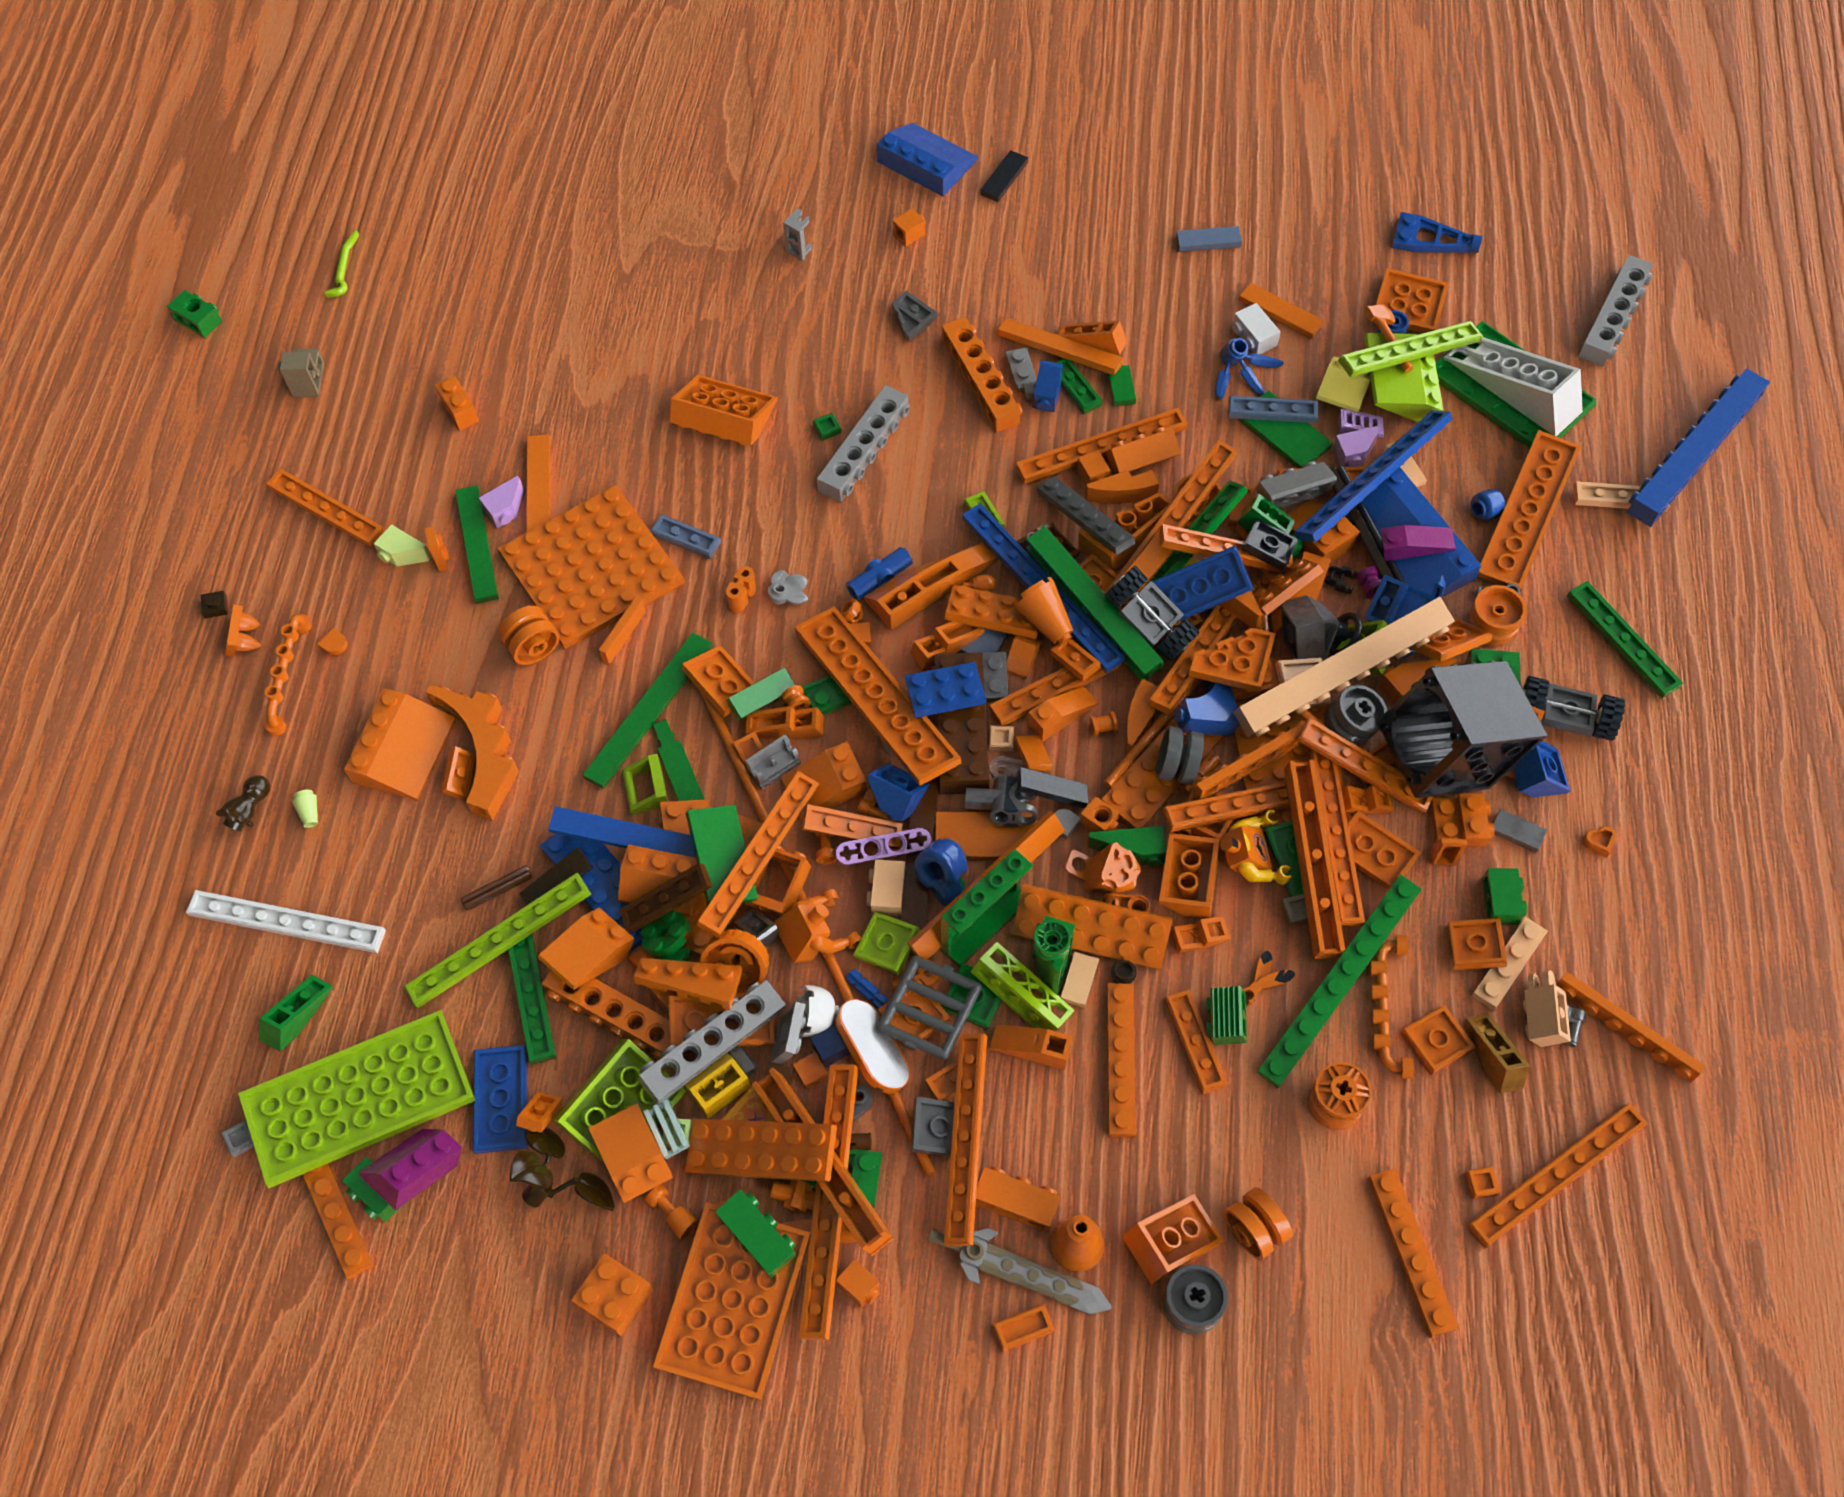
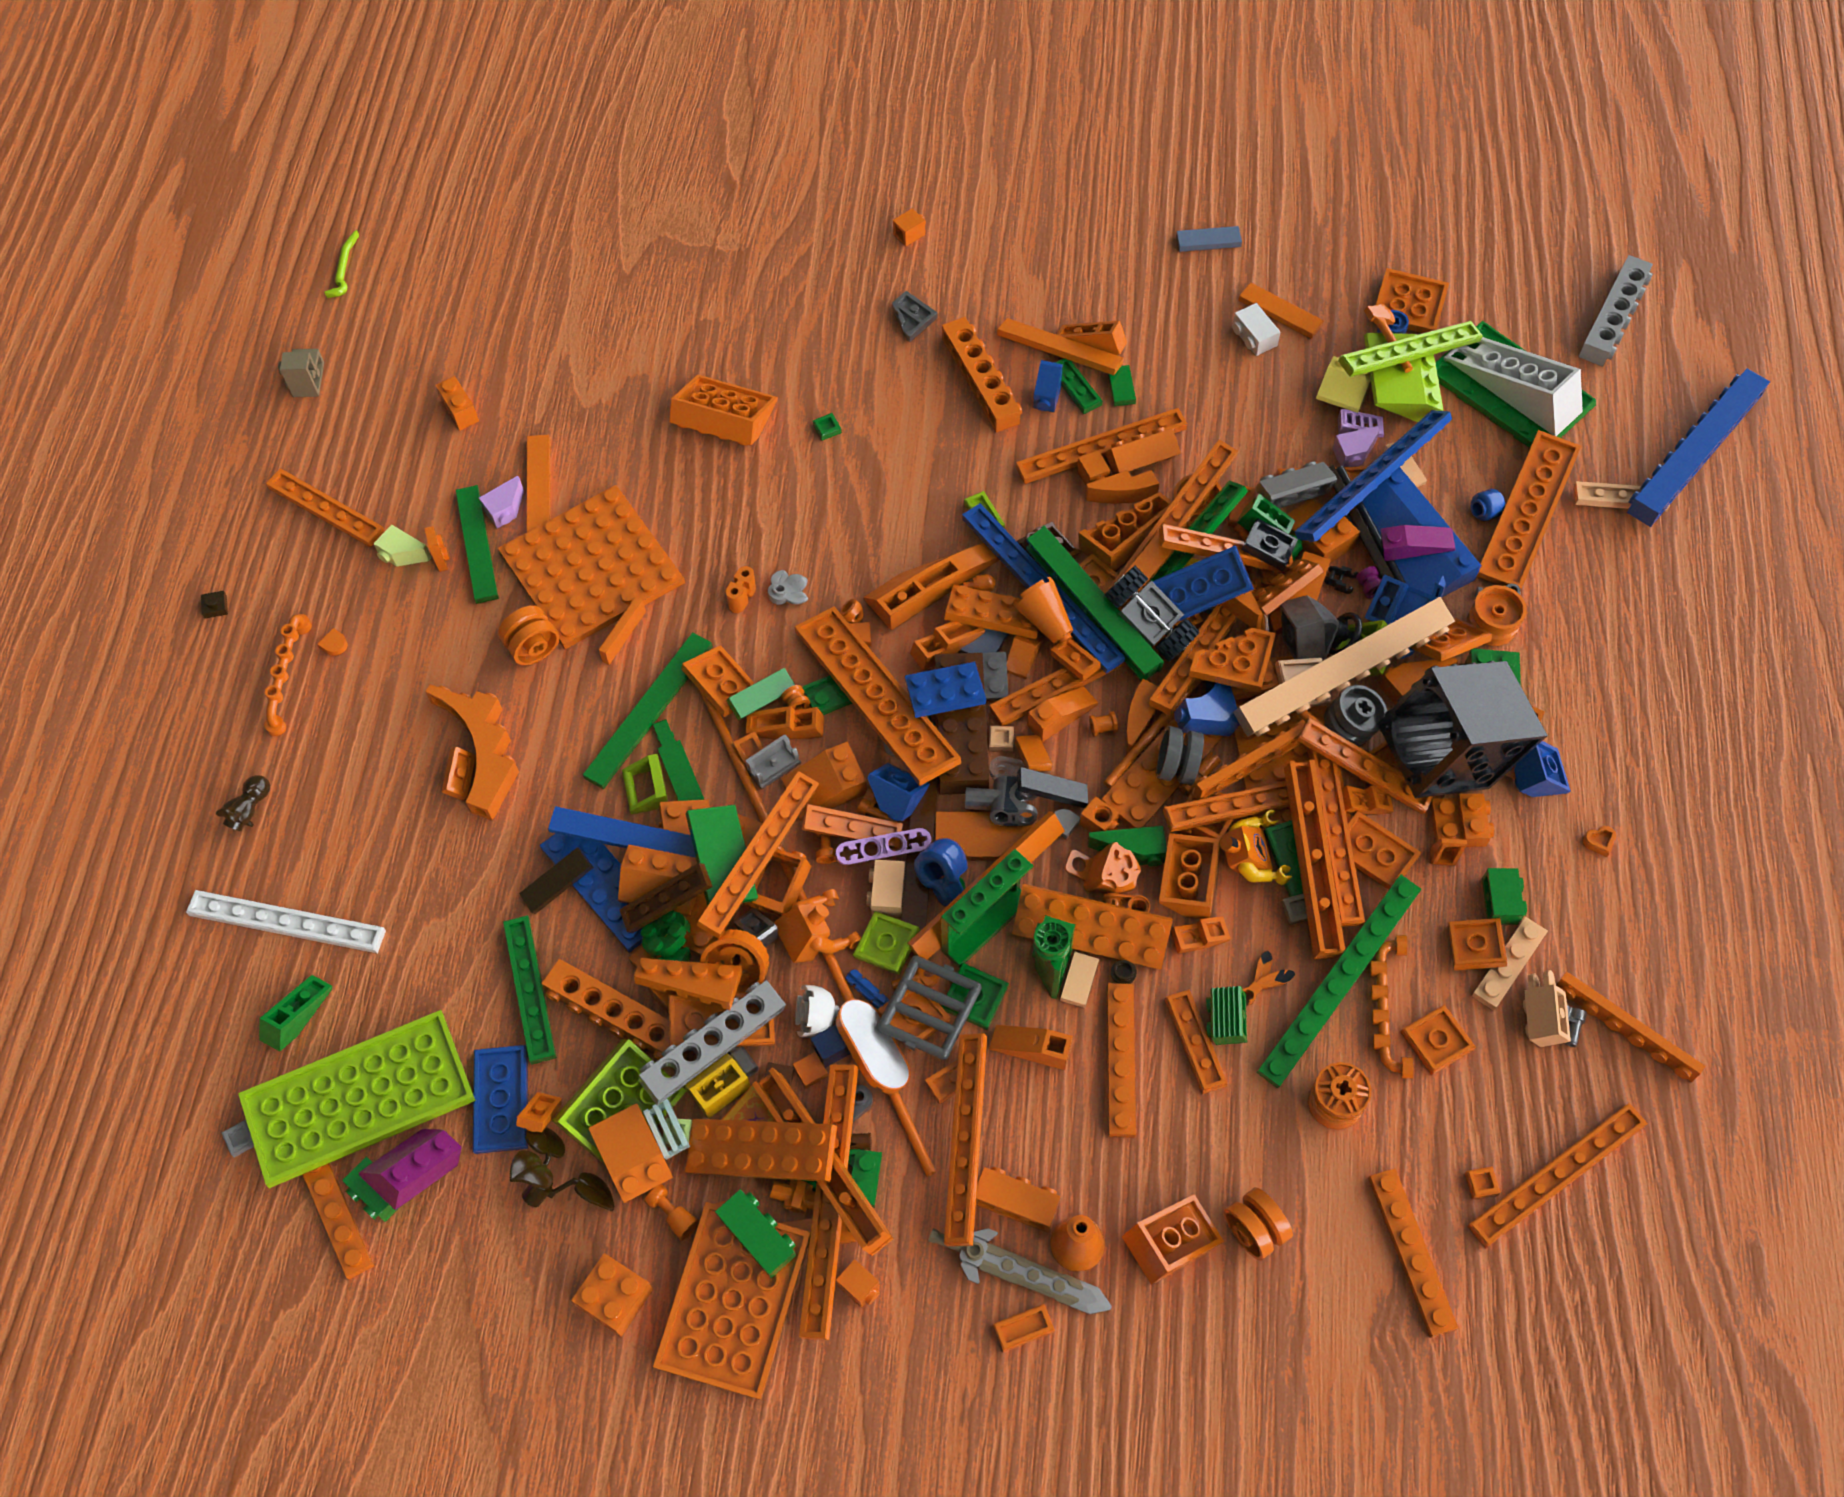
green brick [167,290,222,338] -> none
orange tile [225,604,262,657] -> none
yellowish green cone [292,790,318,828] -> none
orange slope [344,688,457,801] -> none
lime tile [404,872,592,1008] -> none
reddish brown axle [460,866,532,910] -> none
orange slope [538,908,635,990] -> none
sand blue tile [650,514,721,559] -> none
light grey plate [770,1002,807,1065] -> none
light grey hinge [783,208,812,261] -> none
light grey brick [817,385,910,503] -> none
blue piece [846,547,913,601] -> none
blue slope [877,123,978,196] -> none
dark grey plate [910,1097,954,1157] -> none
lime fence [971,942,1075,1031] -> none
black tile [981,150,1028,202] -> none
light grey hinge [1006,347,1037,402] -> none
dark grey plate [1036,476,1135,555] -> none
dark grey wheel [1163,1265,1228,1335] -> none
blue plant [1215,338,1284,399] -> none
sand blue tile [1228,396,1318,423] -> none
green tile [1238,390,1333,468] -> none
blue plate [1392,212,1483,253] -> none
pearl gold slope [1465,1013,1530,1094] -> none
flat silver tile [1493,809,1547,853] -> none
plate [1523,676,1625,741] -> none
green plate [1567,581,1683,699] -> none

